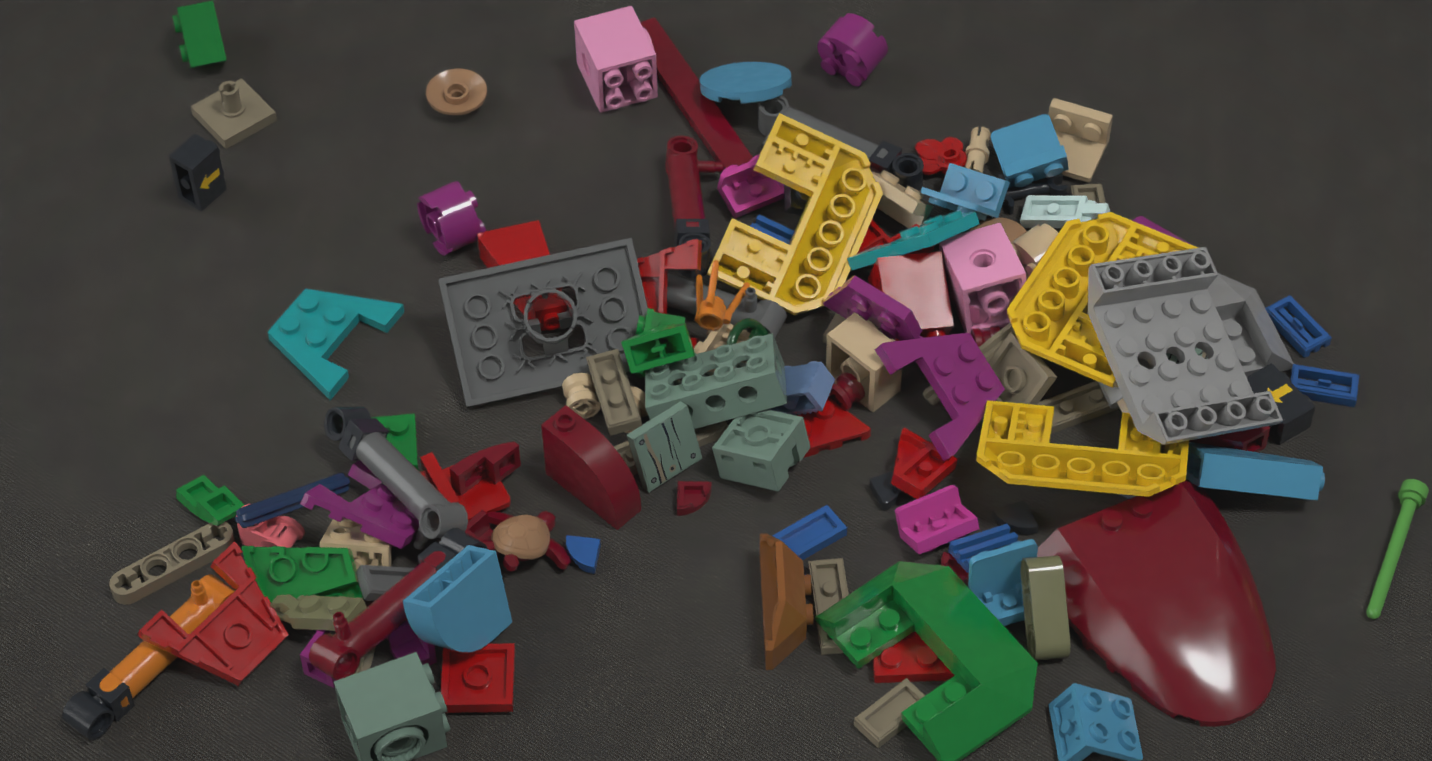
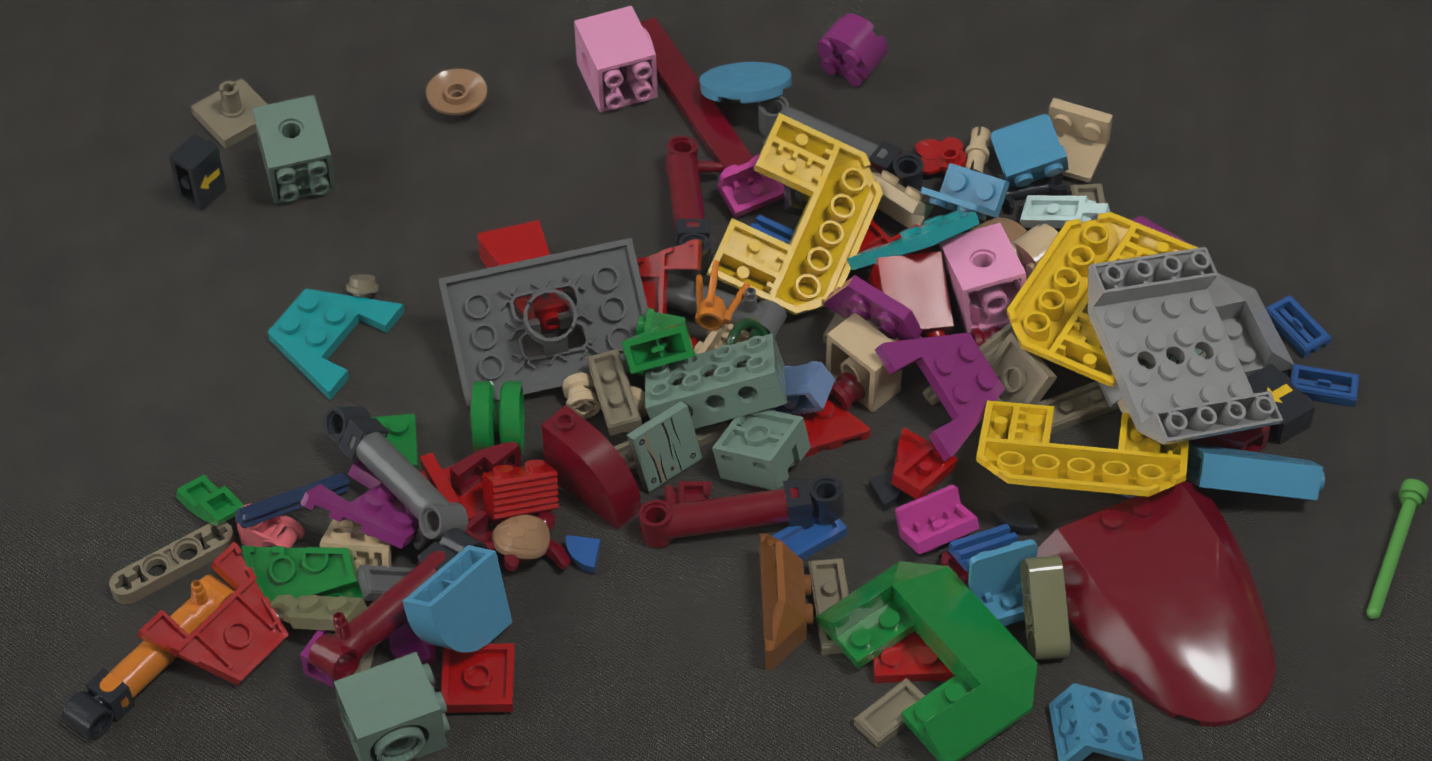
green brick [172,0,227,68] -> none
magenta brick [417,181,486,255] -> none
none -> sand green brick [252,95,336,204]
none -> dark tan plate [346,274,379,298]
none -> green wheel [470,380,525,454]
none -> red brick [482,460,559,521]
none -> dark red piece [638,475,845,548]

